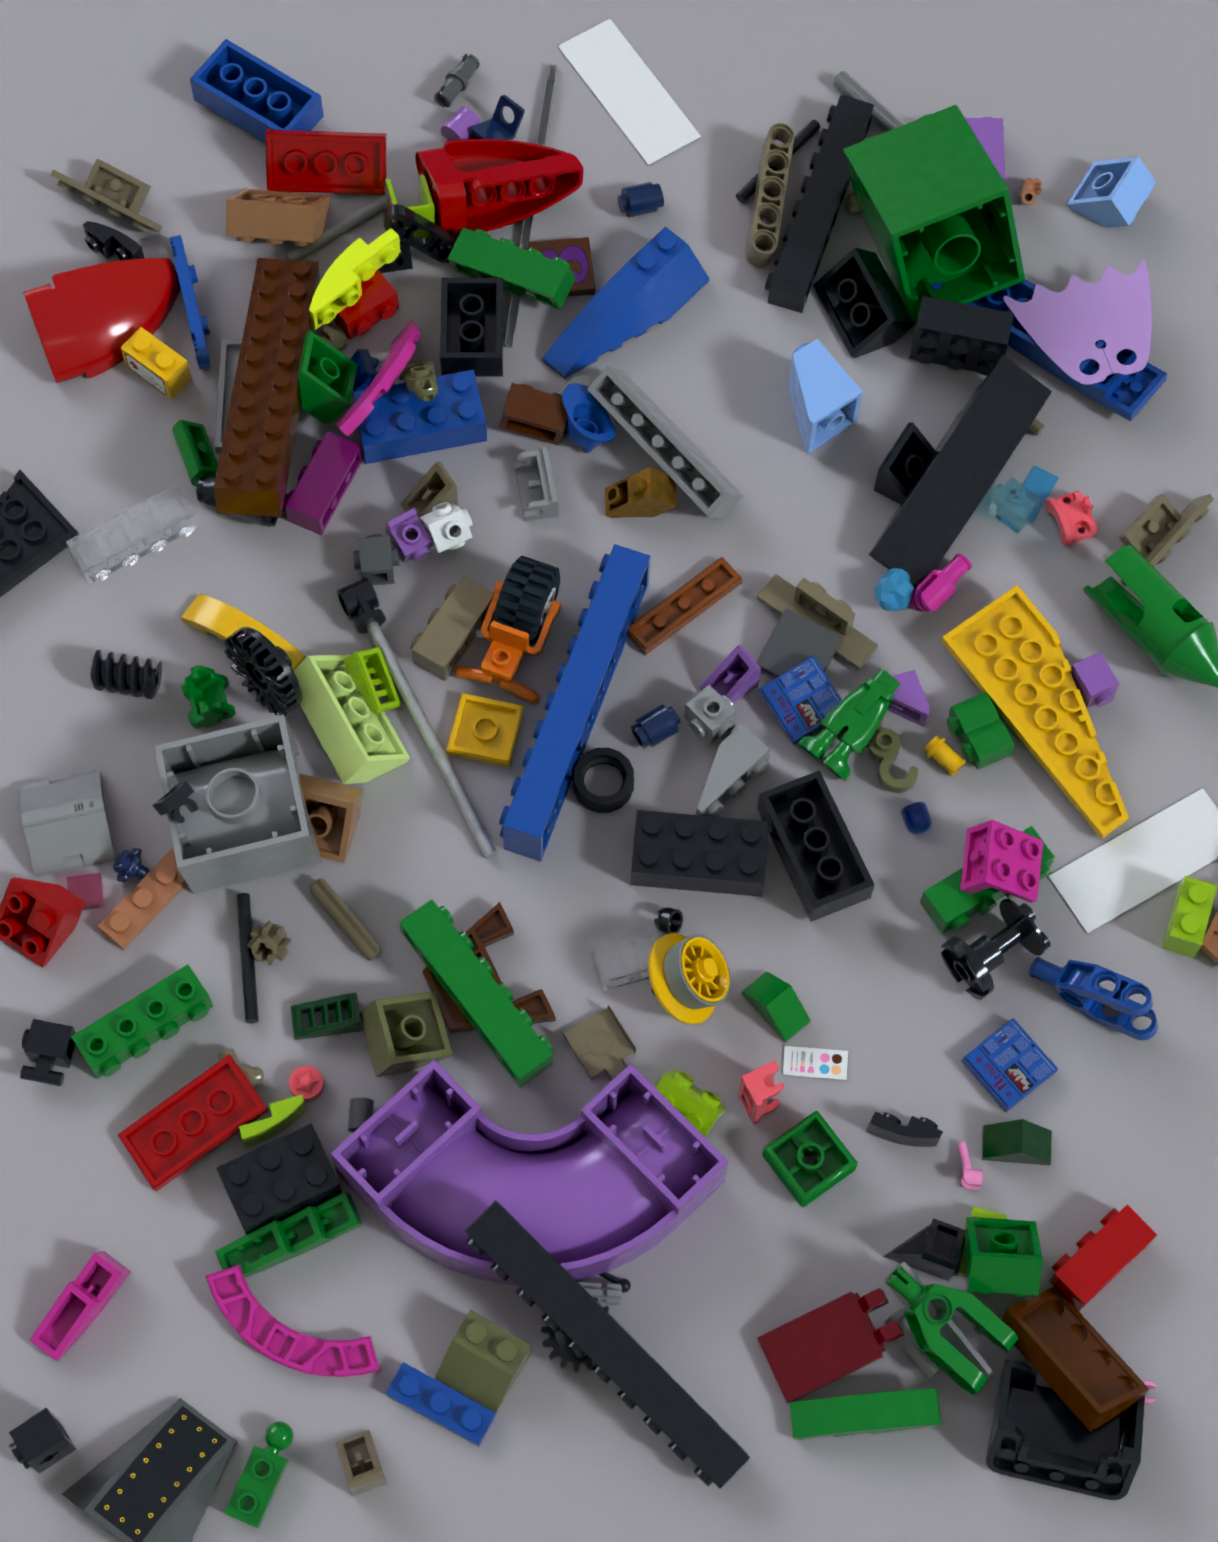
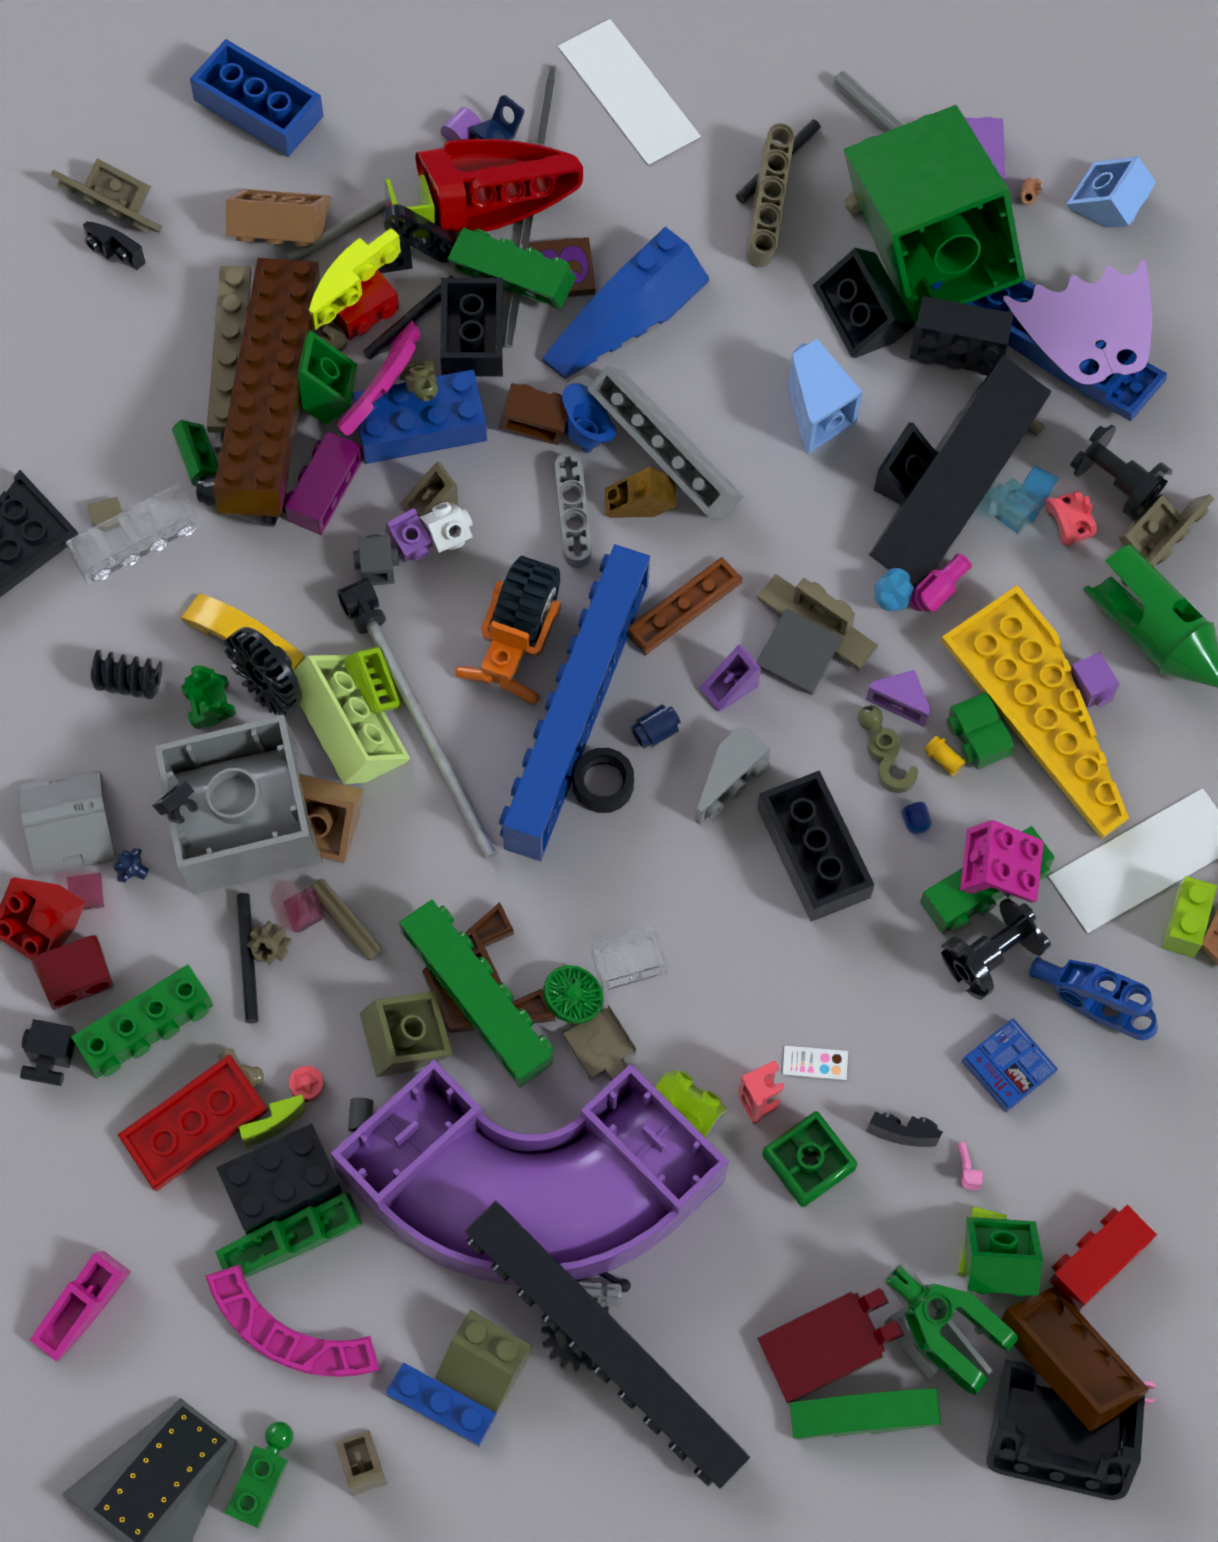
black brick [9,1407,76,1474] -> none
red panel [23,258,180,384] -> none
nougat plate [97,848,187,951] -> none
yellow brick [120,327,192,400] -> none
blue piece [169,235,211,369] -> none
red tile [265,129,387,195] -> none
dark green slope [291,993,362,1040] -> none
clear blue tile [351,349,380,392] -> none
dark tan brick [410,576,493,681] -> none
dark grey pin [434,54,480,108] -> none
yellow tile [446,693,524,768] -> none
light grey hinge [514,447,559,521] -> none
dark blue brick [618,182,664,218] -> none
black brick [630,810,769,897] -> none
yellow piece [648,933,731,1025] -> none
black hinge [654,907,683,934] -> none
light grey brick [685,685,736,743] -> none
green slope [741,971,811,1043] -> none
blue tile [759,655,842,744] -> none
black brick [765,95,875,313] -> none
green piece [798,669,901,781] -> none
black slope [883,1218,966,1281] -> none
dark green slope [982,1119,1052,1165] -> none
none -> dark red piece [31,935,114,1010]
none -> dark tan tile [87,497,123,533]
none -> dark tan plate [207,266,252,433]
none -> clear pink tile [283,887,325,933]
none -> black bar [363,275,455,360]
none -> green wheel [543,965,604,1024]
none -> light grey beam [554,452,592,568]
none -> black piece [1070,425,1173,520]

